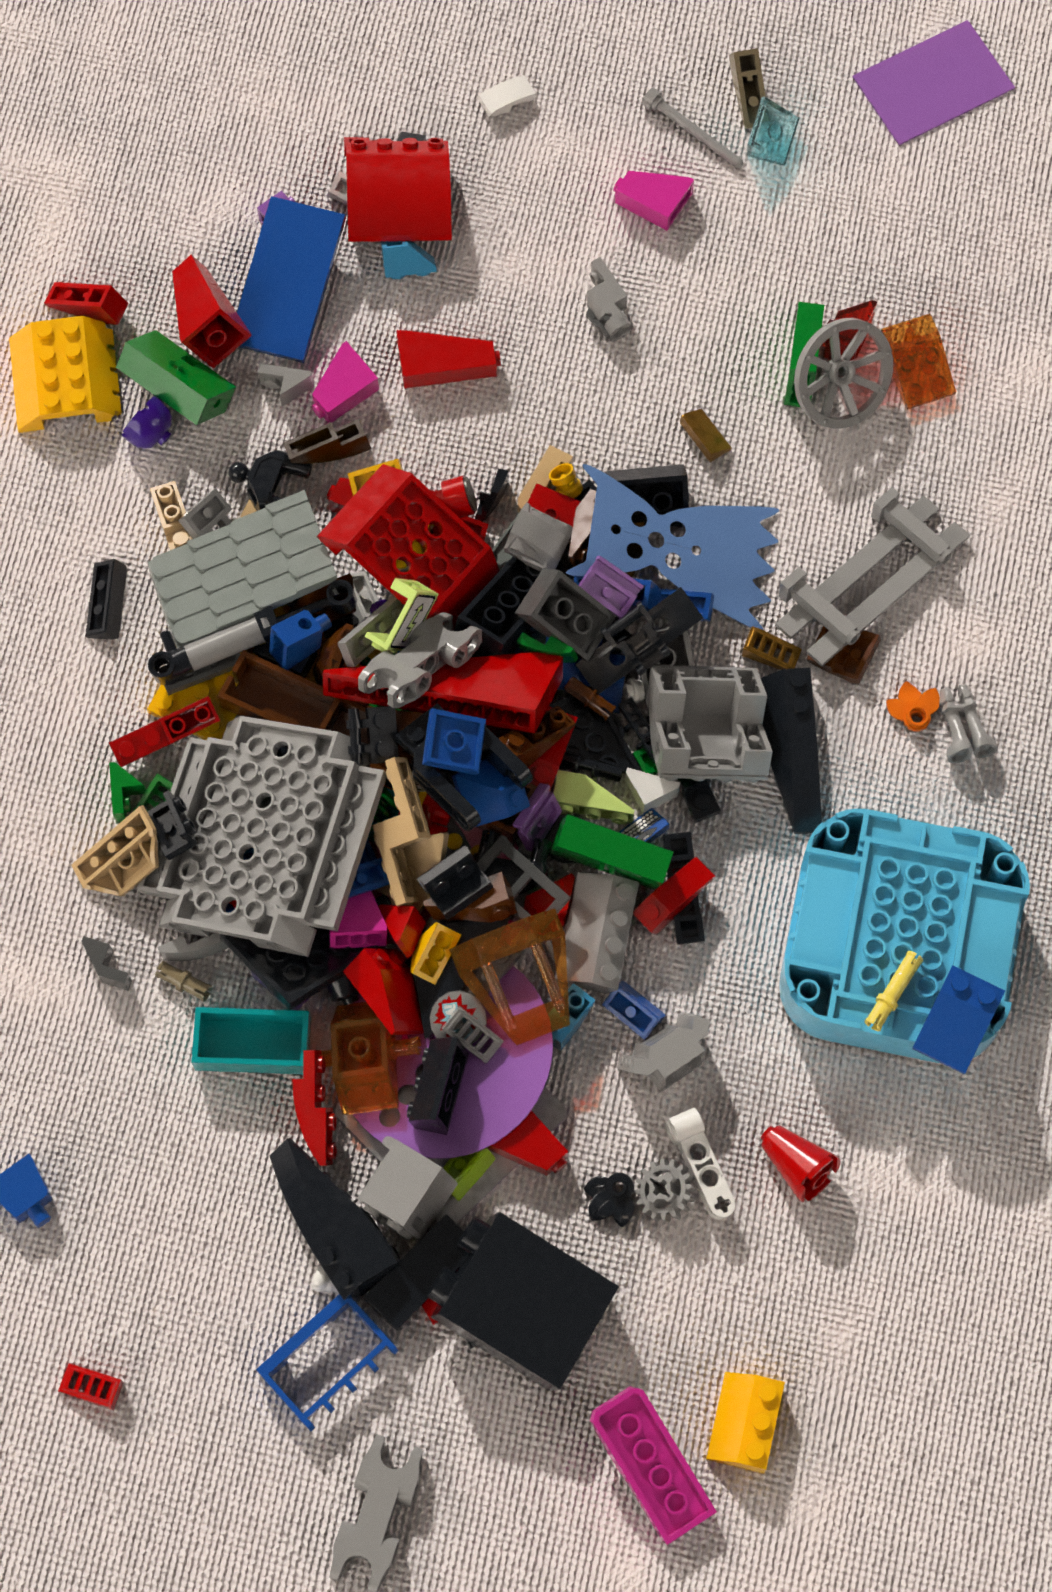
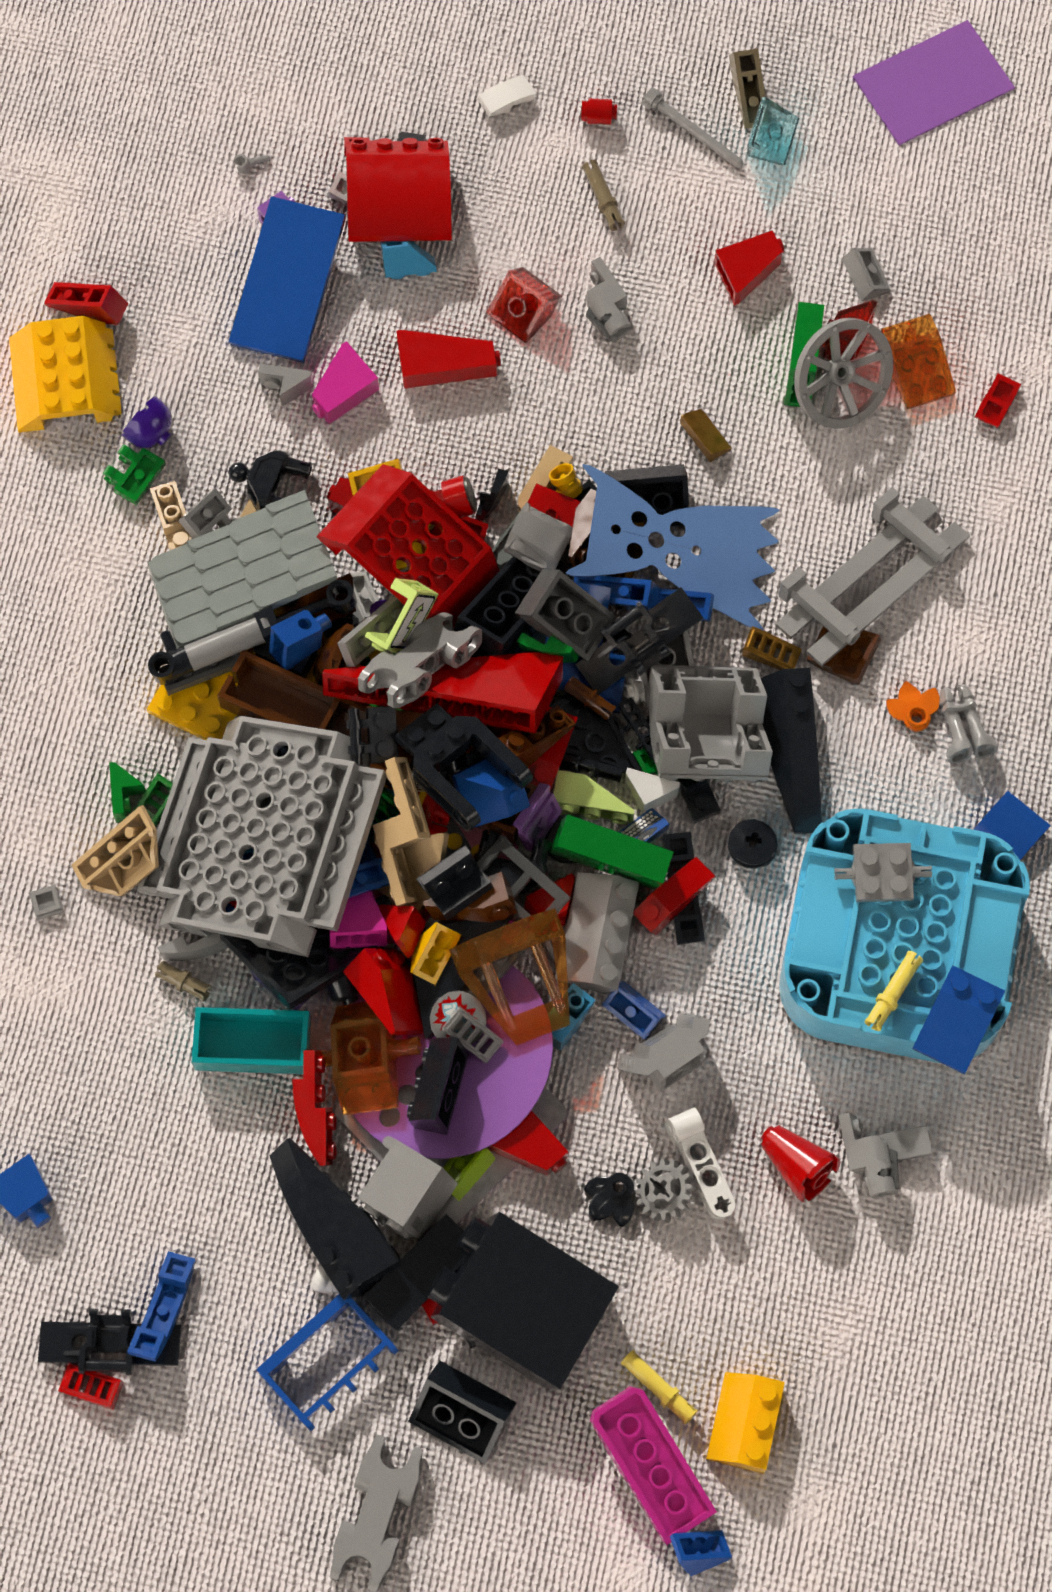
dark grey slope [81,936,132,991] -> none
black slope [85,559,127,640] -> none
red slope [109,696,220,767] -> none
green brick [116,330,236,425] -> none
black bracket [147,790,198,861] -> none
red slope [172,255,252,369] -> none
dark brown slope [283,419,372,464] -> none
blue tile [422,708,486,775] -> none
medium lavender plate [579,556,644,619] -> none
dark pink slope [613,171,694,231] -> none
none -> light grey tile [29,884,64,921]
none -> black piece [38,1309,181,1375]
none -> green plate [103,444,166,506]
none -> blue slope [127,1251,196,1362]
none -> light grey hand [234,154,271,174]
none -> black slope [408,1360,517,1464]
none -> clear red slope [485,267,562,343]
none -> red brick [581,98,617,125]
none -> dark tan pin [582,160,625,231]
none -> light yellow pin [621,1350,698,1425]
none -> blue slope [670,1530,732,1577]
none -> red slope [714,230,785,305]
none -> black piece [728,819,778,869]
none -> light grey plate [834,843,932,902]
none -> light grey plate [838,1112,900,1198]
none -> light grey slope [843,248,891,301]
none -> light grey slope [879,1125,932,1163]
none -> blue slope [973,791,1051,861]
none -> red slope [974,373,1021,428]

